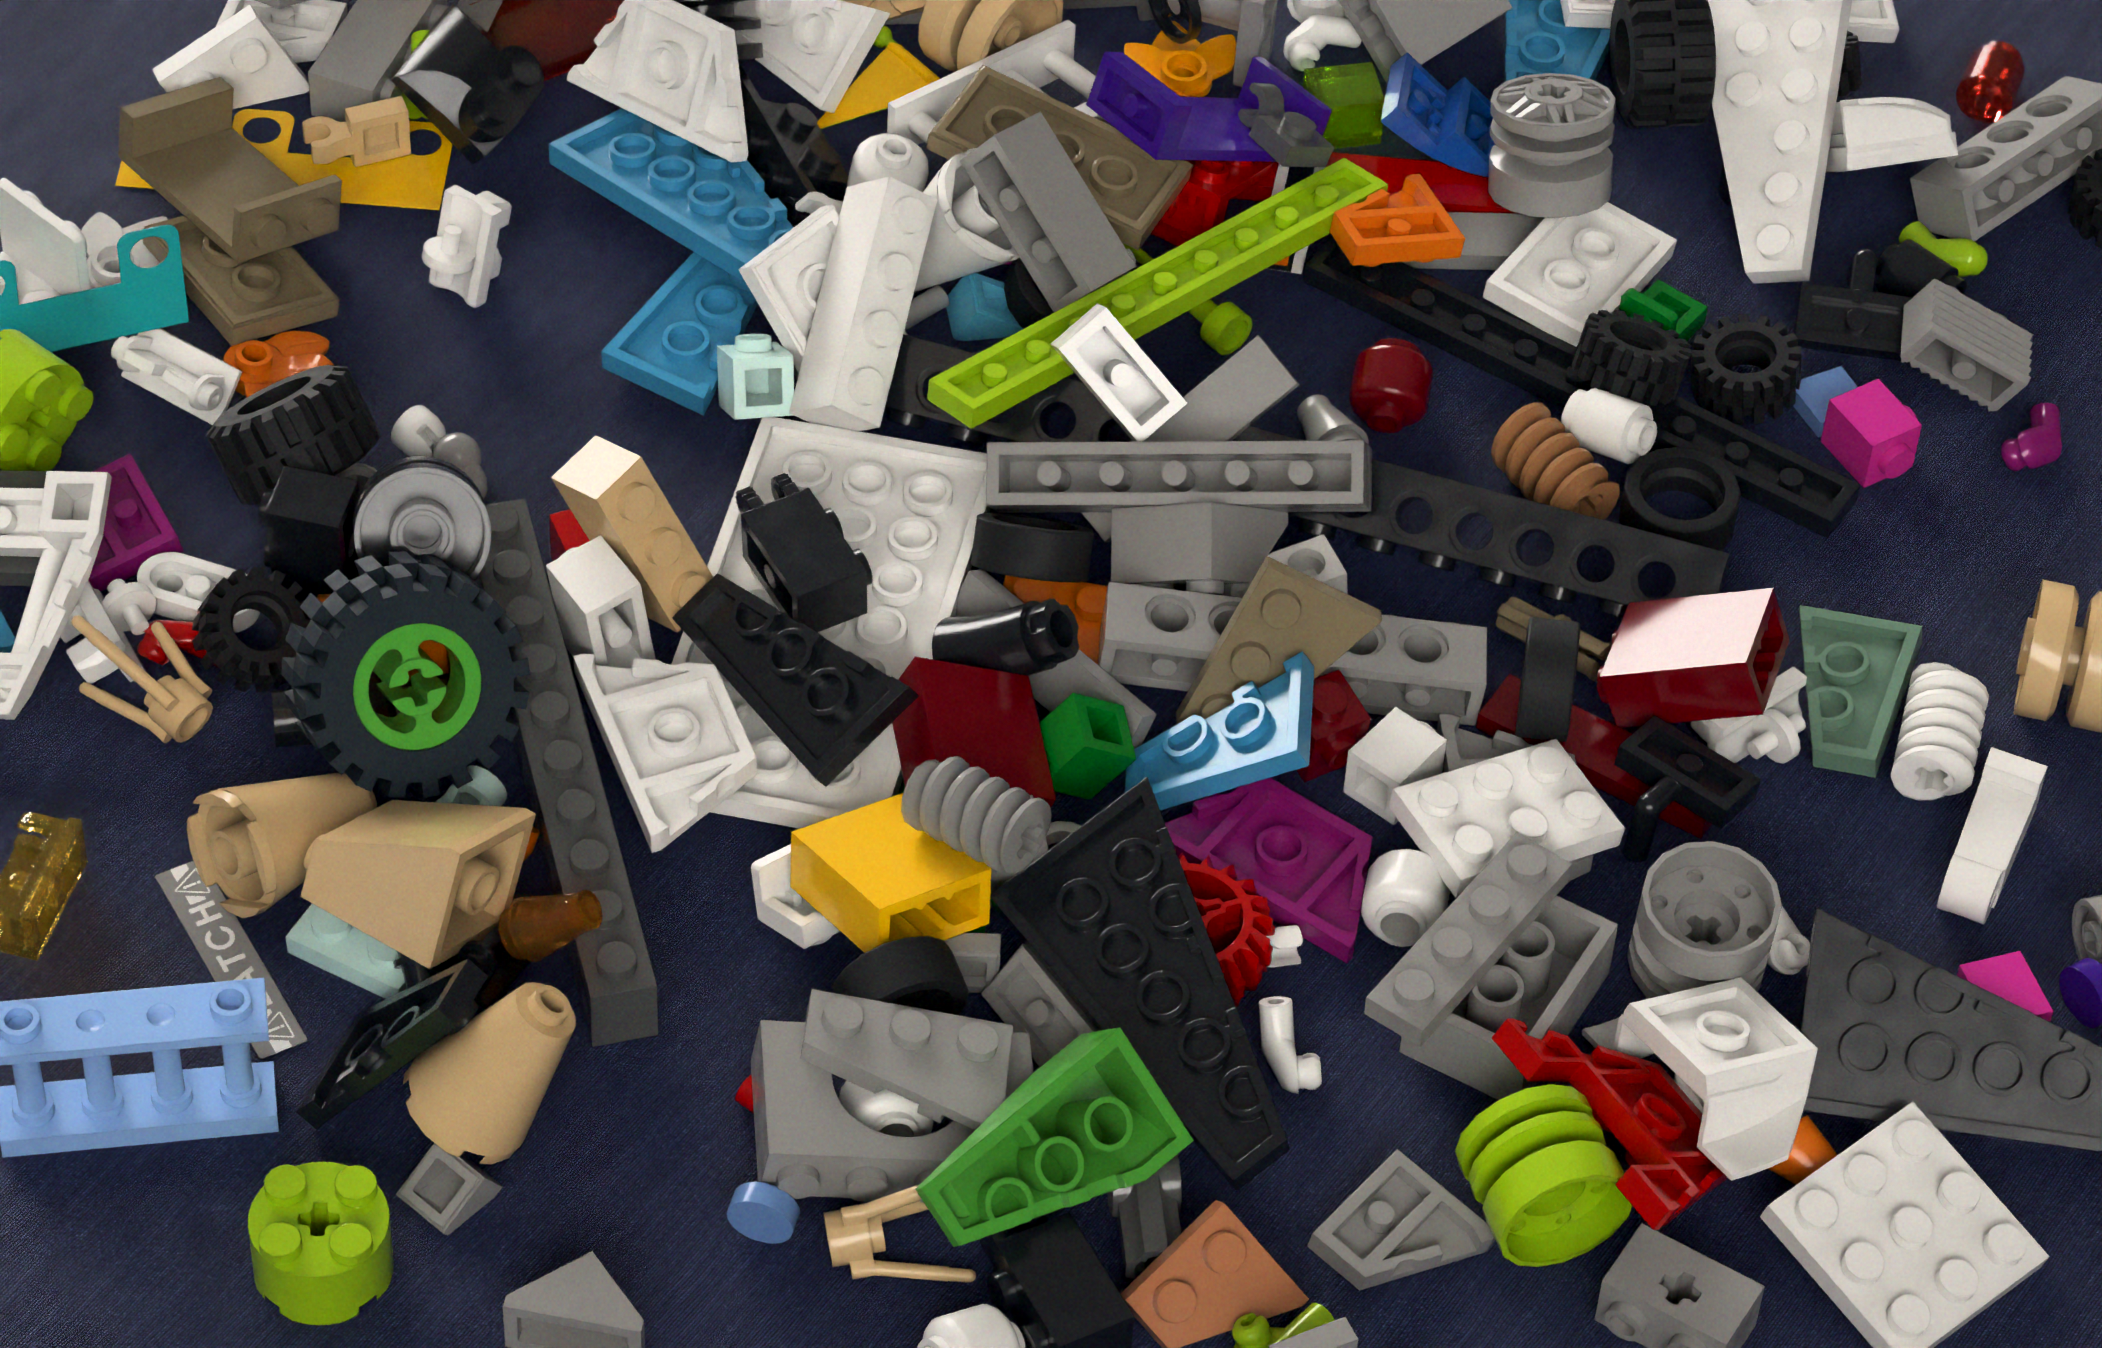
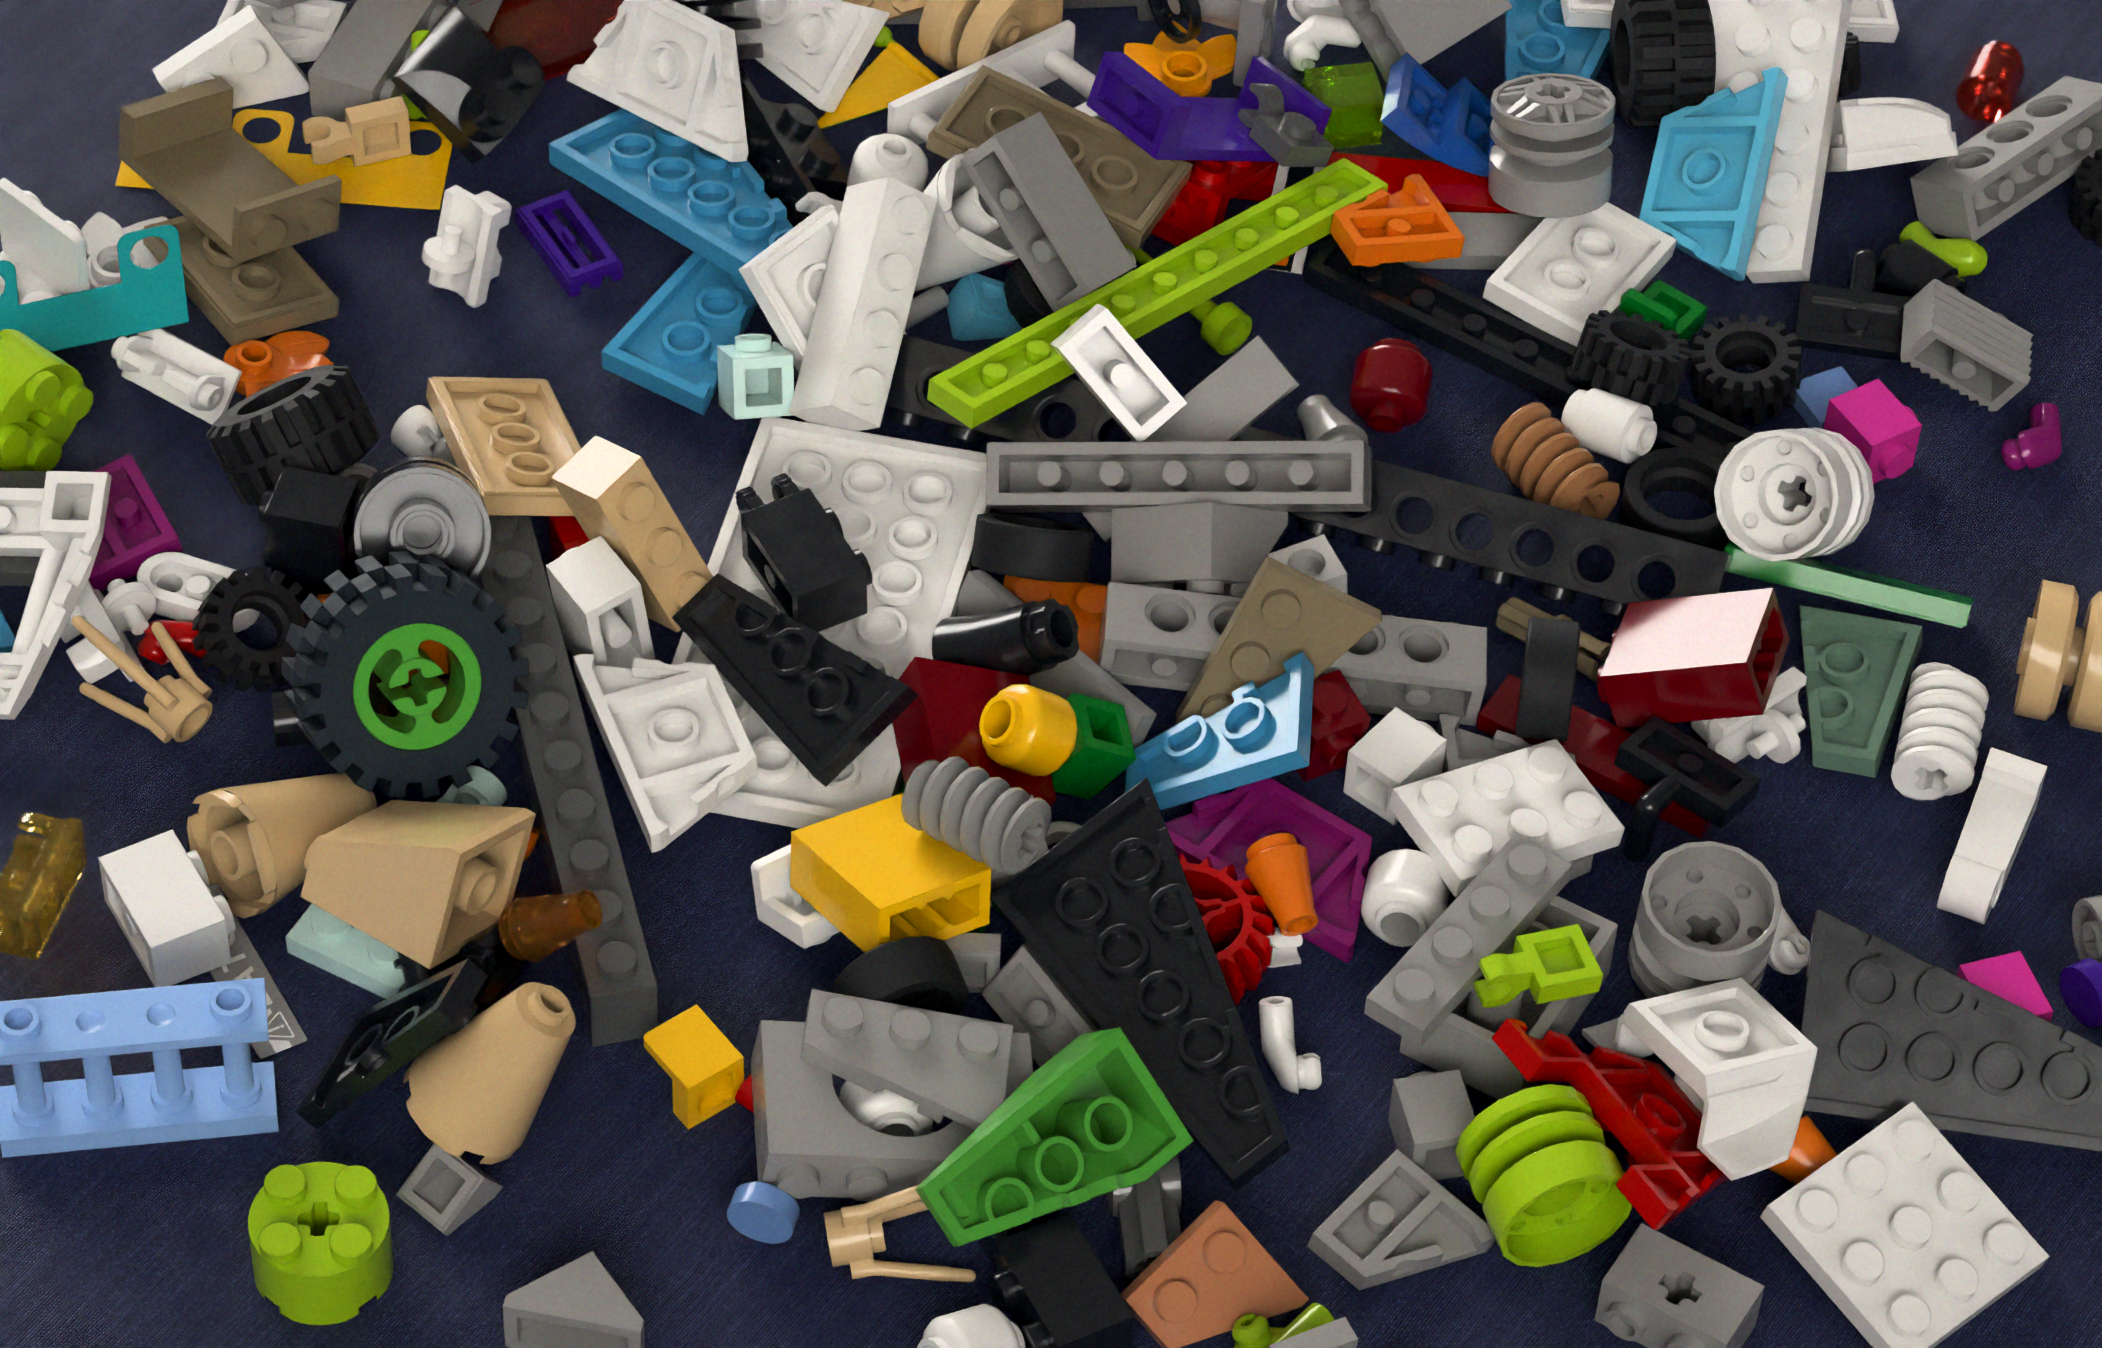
none -> white brick [98,829,236,987]
none -> tan tile [426,377,582,516]
none -> dark purple tile [515,189,623,298]
none -> yellow panel [643,1004,744,1130]
none -> yellow head [979,684,1078,776]
none -> orange cone [1245,833,1319,936]
none -> light grey brick [1388,1069,1475,1180]
none -> lime plate [1473,924,1603,1008]
none -> medium azure wing [1639,67,1788,281]
none -> white wheel [1714,427,1875,562]
none -> tile [1724,540,1973,628]

